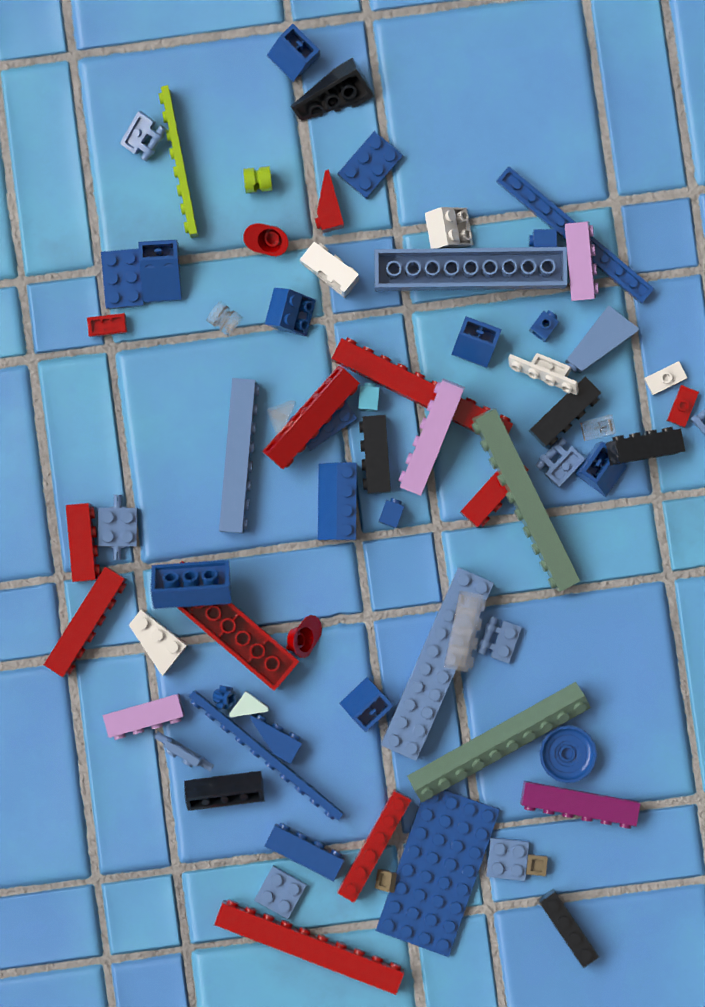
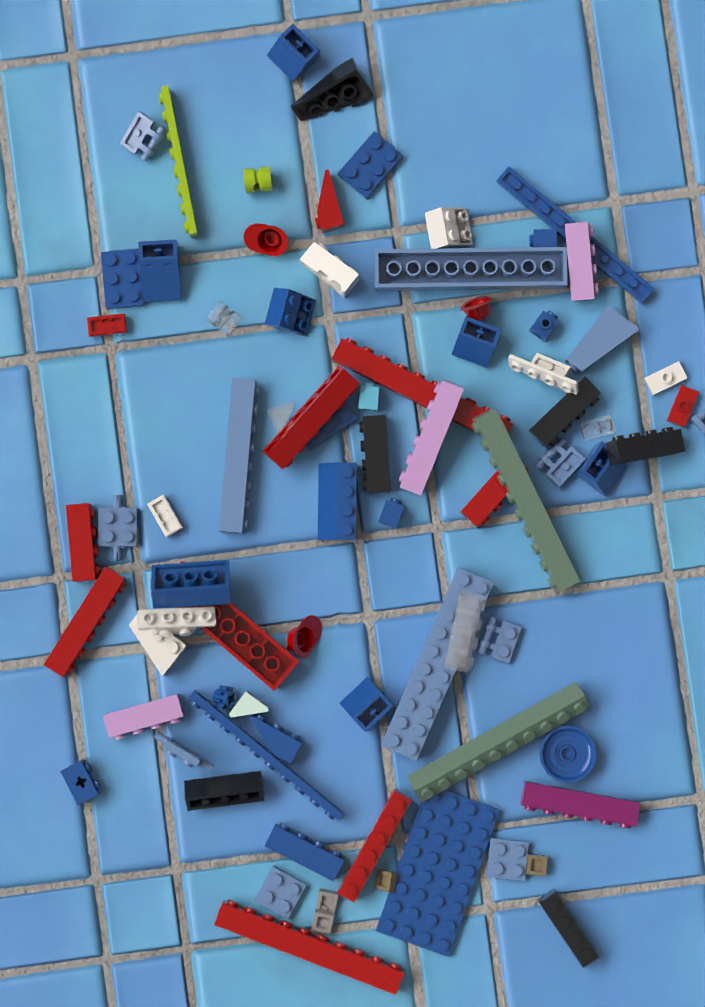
none -> blue brick [60,759,102,805]
none -> white bracket [137,607,216,637]
none -> white plate [147,494,183,537]
none -> light grey slope [311,888,338,934]
none -> red piece [460,296,491,322]

